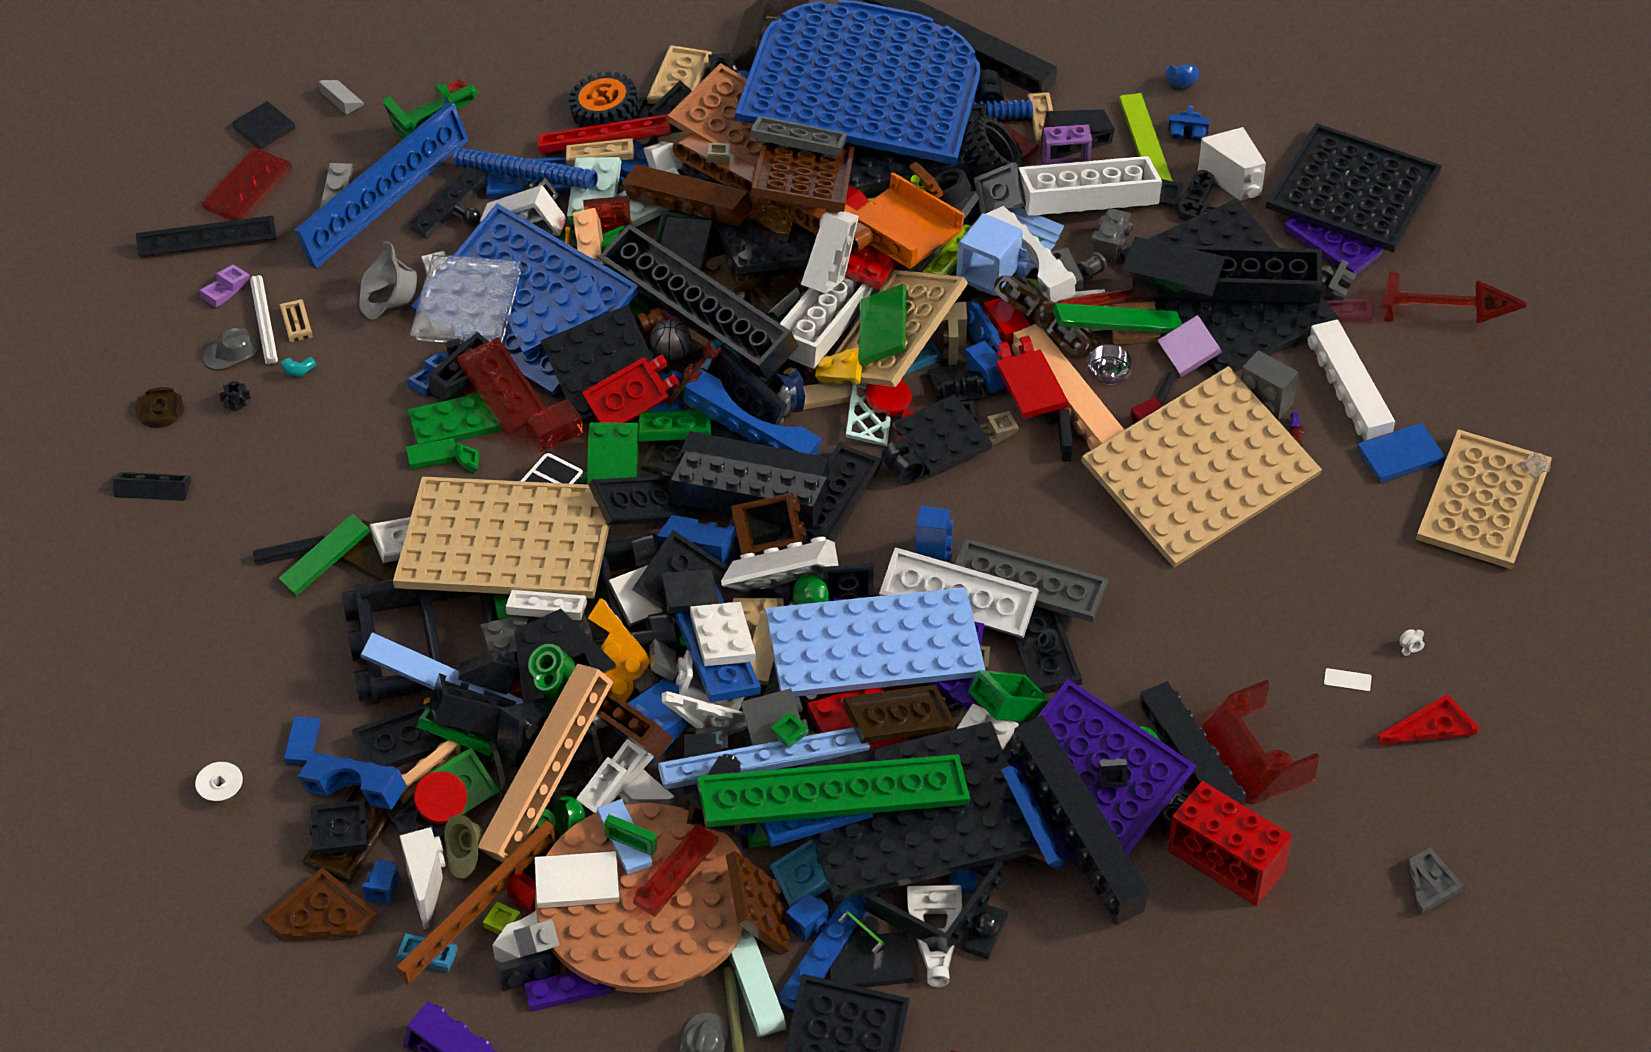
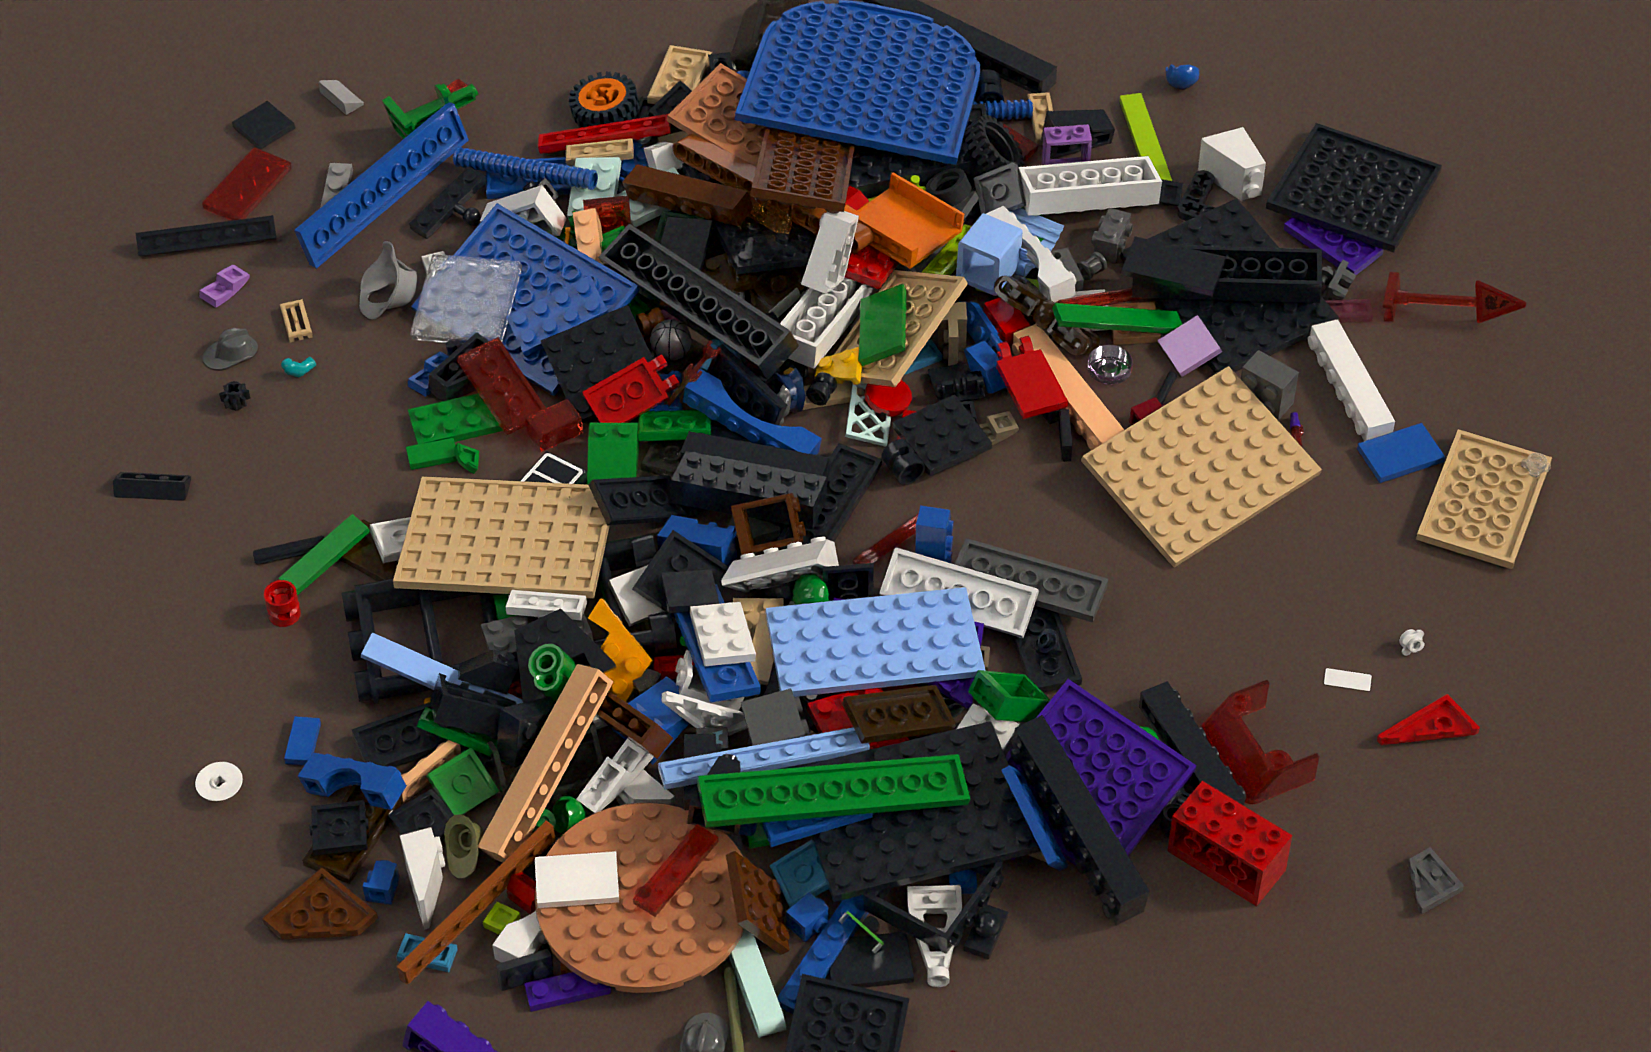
dark brown tile [135,387,184,428] -> none
white axle [250,275,278,365] -> none
red tile [414,771,467,824] -> none
light grey brick [513,919,560,957] -> none
light blue tile [597,799,652,875] -> none
green tile [604,814,657,856] -> none
dark grey tile [649,639,677,681] -> none
dark tan tile [706,143,730,163] -> none
dark grey plate [749,116,847,158] -> none
green plate [771,711,808,749] -> none
dark orange tile [909,162,943,198] -> none
black tile [1099,758,1127,788] -> none
blue hips [1168,105,1210,142] -> none
none -> red wheel [264,580,301,627]
none -> black wheel [806,372,837,406]
none -> clear red axle [852,513,919,564]

